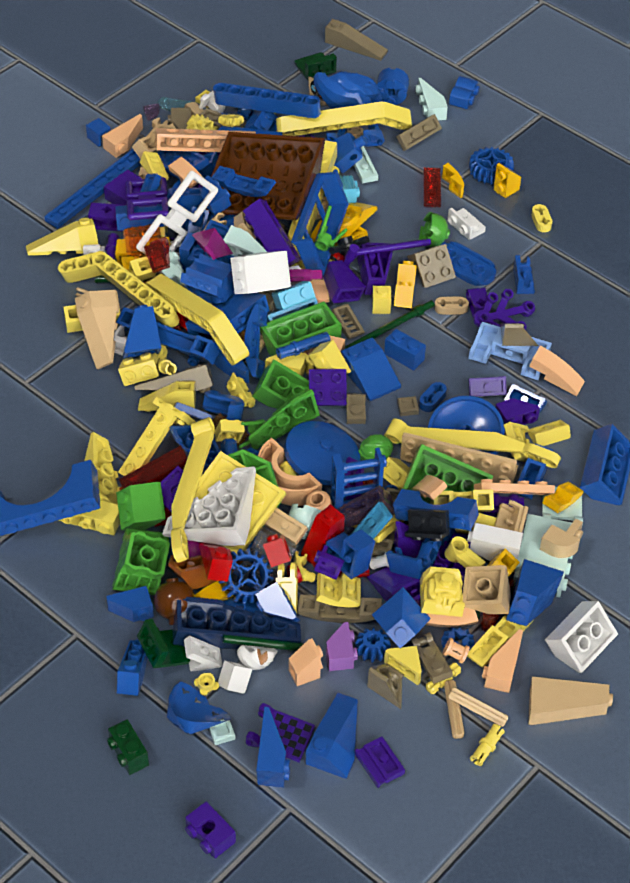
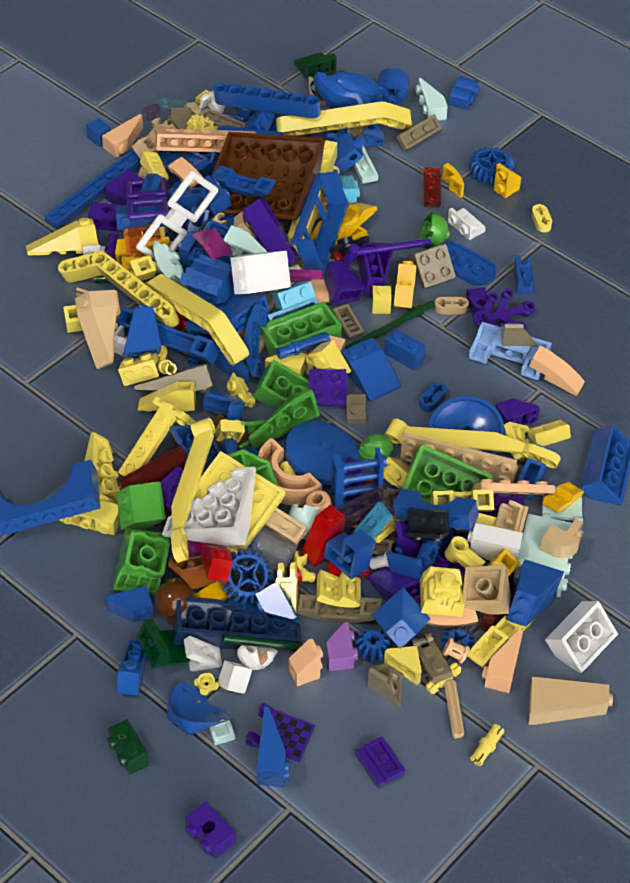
clear red slope [144,237,170,273] -> none
tile [174,402,212,420] -> none
light yellow gear [218,114,244,127] -> none
brick [263,534,292,568] -> none
blue wedge [306,693,358,779] -> none
dark purple bracket [314,545,345,580] -> none
bright green plant [315,206,347,251] -> none
dark tan wedge [325,19,388,61] -> none
dark tan tile [397,396,419,416] -> none
light nougat slope [412,475,448,500] -> none
tan axle [448,687,508,727] -> none
plate [468,376,507,397] -> none
slope [504,384,547,413] -> none

